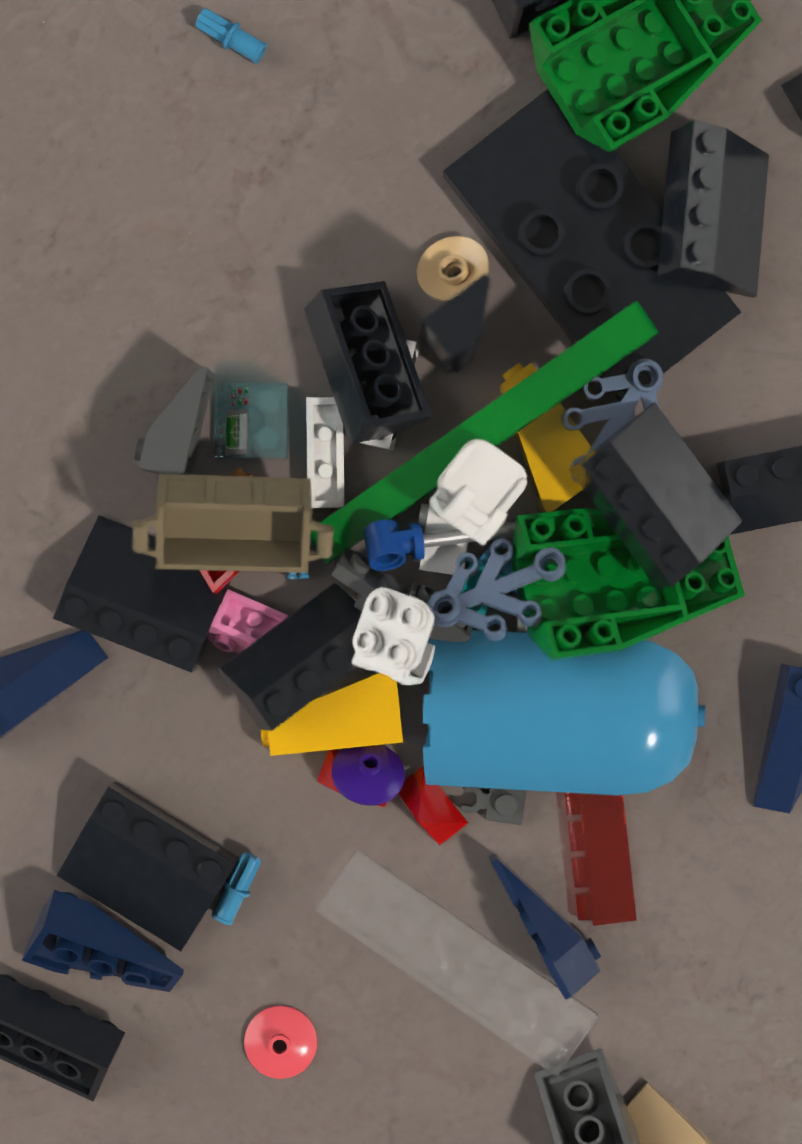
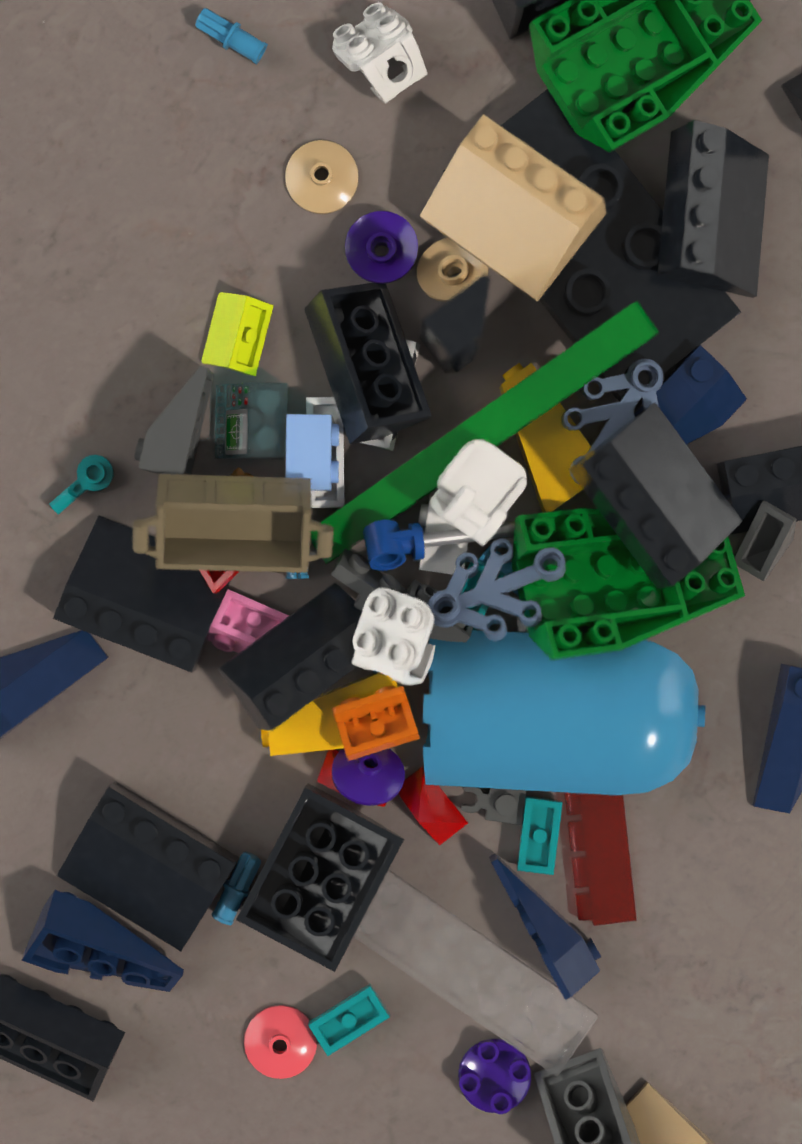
none -> teal plate [49,455,114,515]
none -> neon yellow panel [202,292,274,376]
none -> black slope [236,783,404,972]
none -> tan dish [285,140,358,214]
none -> light blue brick [286,414,339,491]
none -> teal plate [308,983,390,1056]
none -> white piece [332,2,428,104]
none -> orange bracket [332,686,420,761]
none -> dark purple dish [345,211,418,284]
none -> tan slope [420,114,606,302]
none -> dark purple dish [458,1039,531,1114]
none -> teal plate [516,796,563,875]
none -> dark blue wedge [634,345,747,445]
none -> dark grey slope [735,501,797,581]

